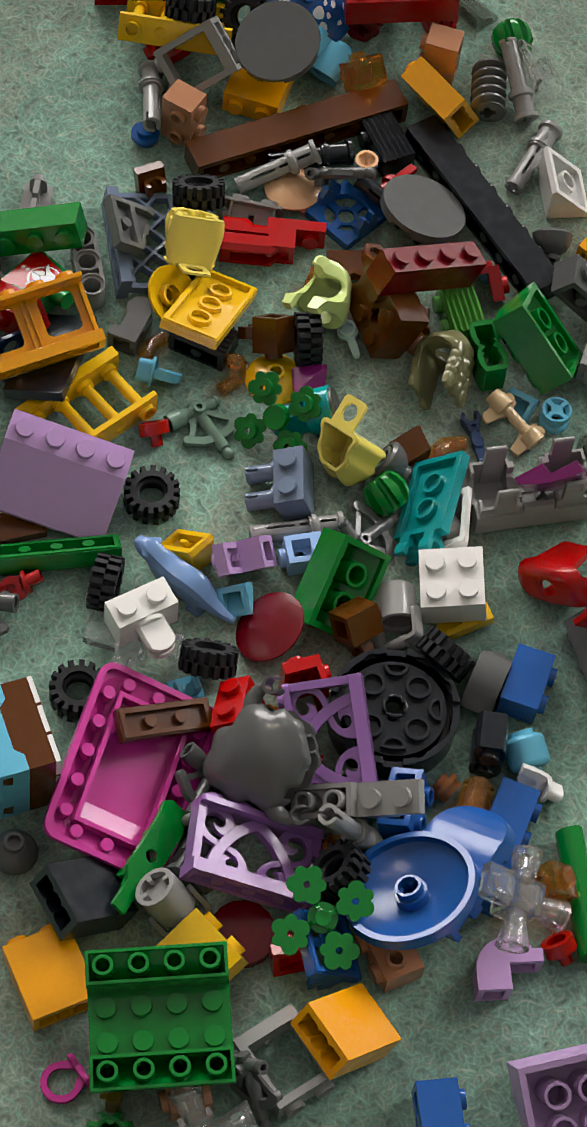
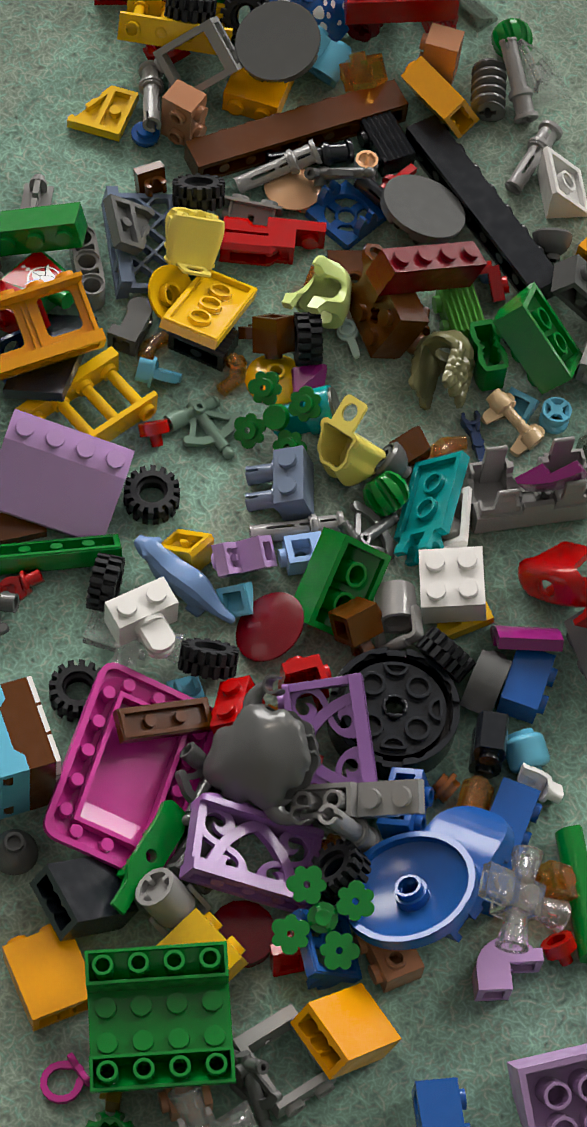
none -> yellow wing [67,85,139,142]
none -> magenta slope [490,625,564,652]

